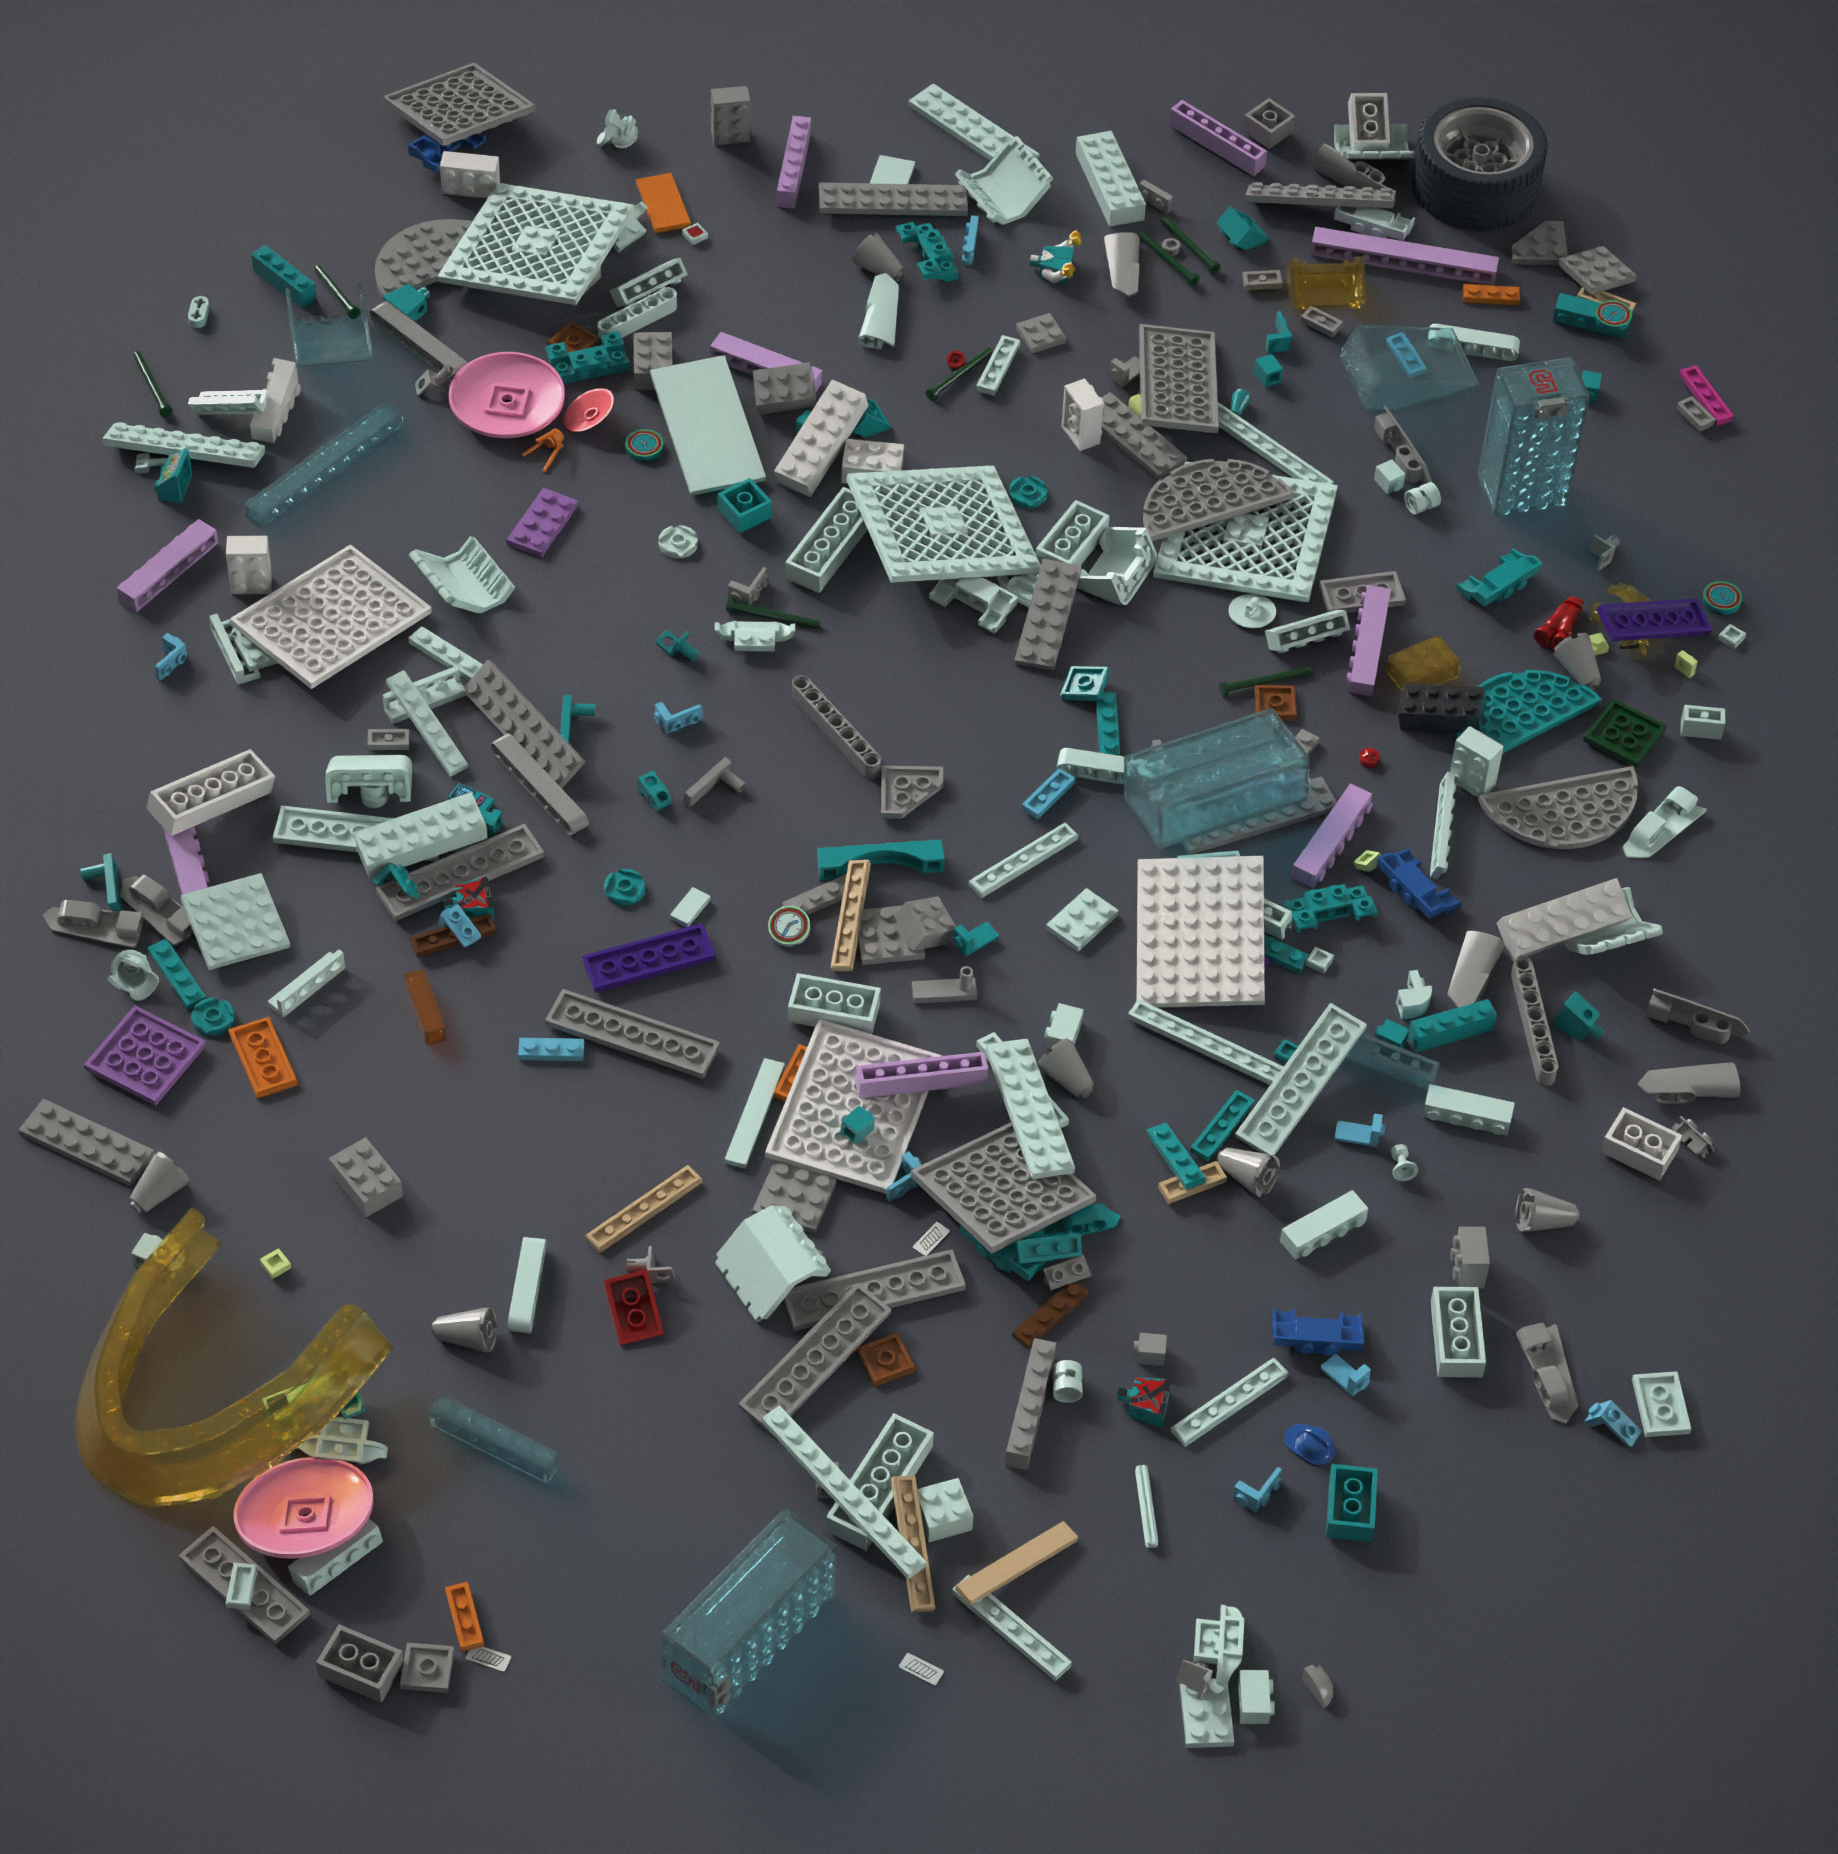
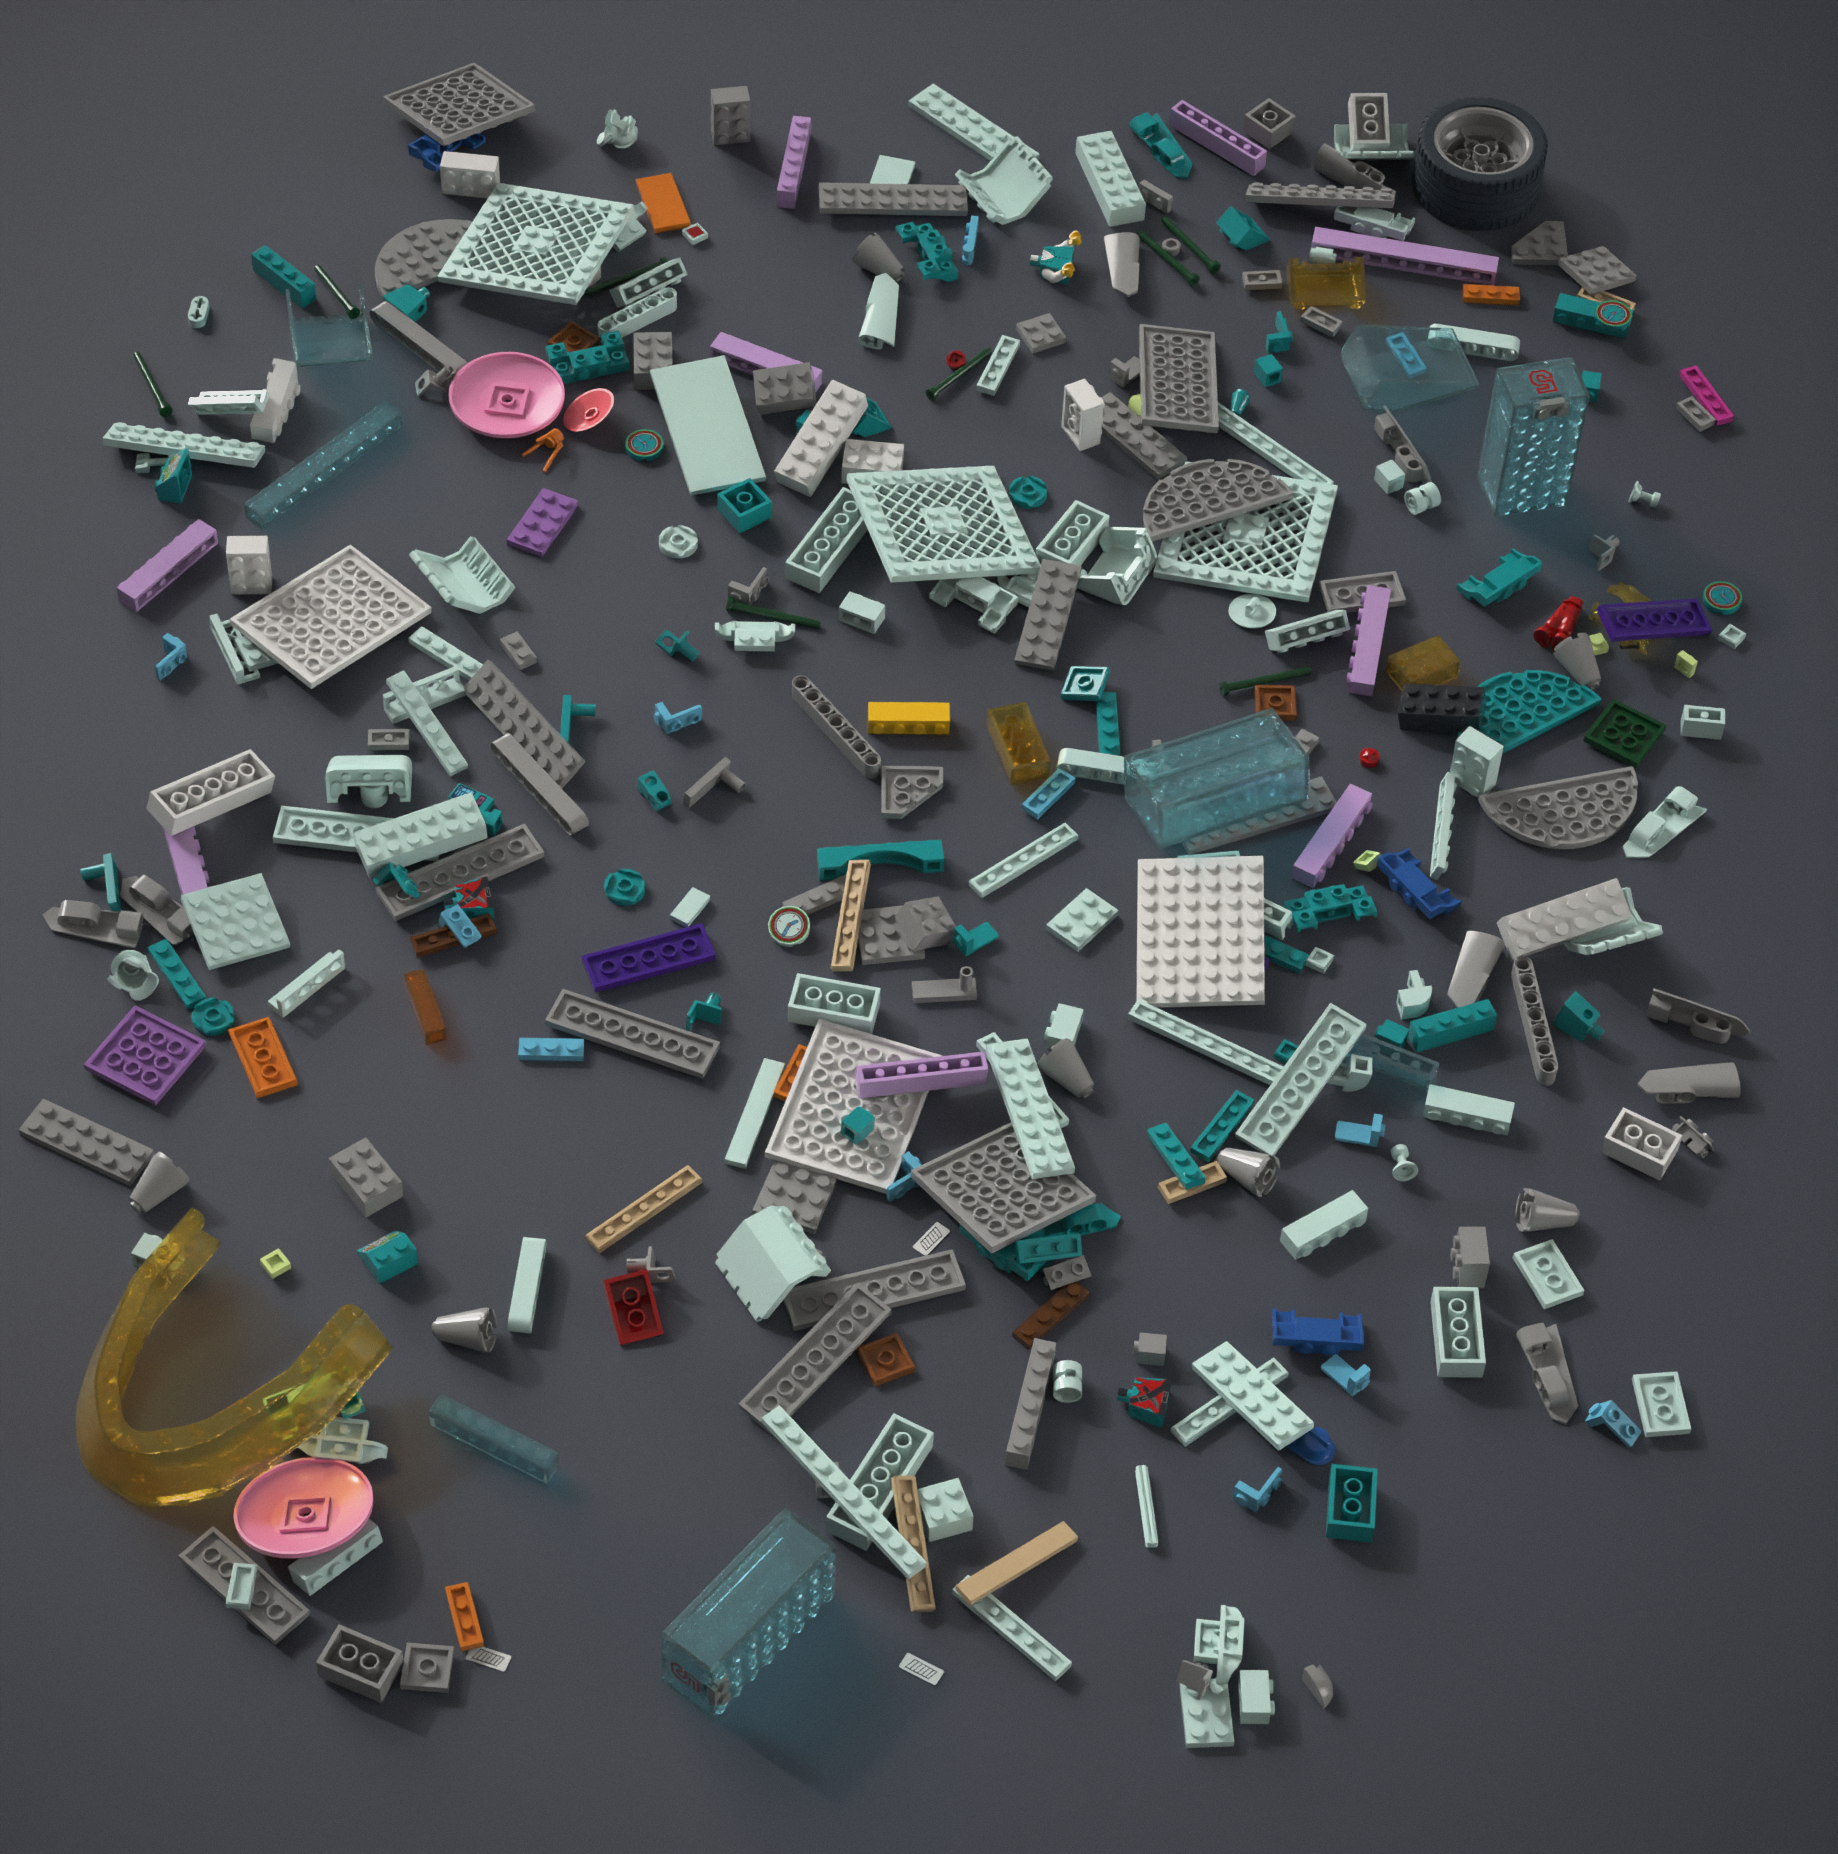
none -> teal slope [357,1230,418,1284]
none -> light grey plate [500,631,537,670]
none -> dark green bar [585,256,668,295]
none -> teal bracket [686,993,722,1031]
none -> light aqua brick [839,591,885,634]
none -> yellow brick [868,702,950,735]
none -> clear yellow brick [986,701,1051,785]
none -> teal panel [1129,112,1193,179]
none -> light aqua plate [1192,1341,1314,1451]
none -> light aqua brick [1309,247,1337,268]
none -> light aqua brick [1327,1054,1372,1092]
none -> light aqua plate [1513,1239,1584,1309]
none -> light aqua piece [1628,481,1661,508]

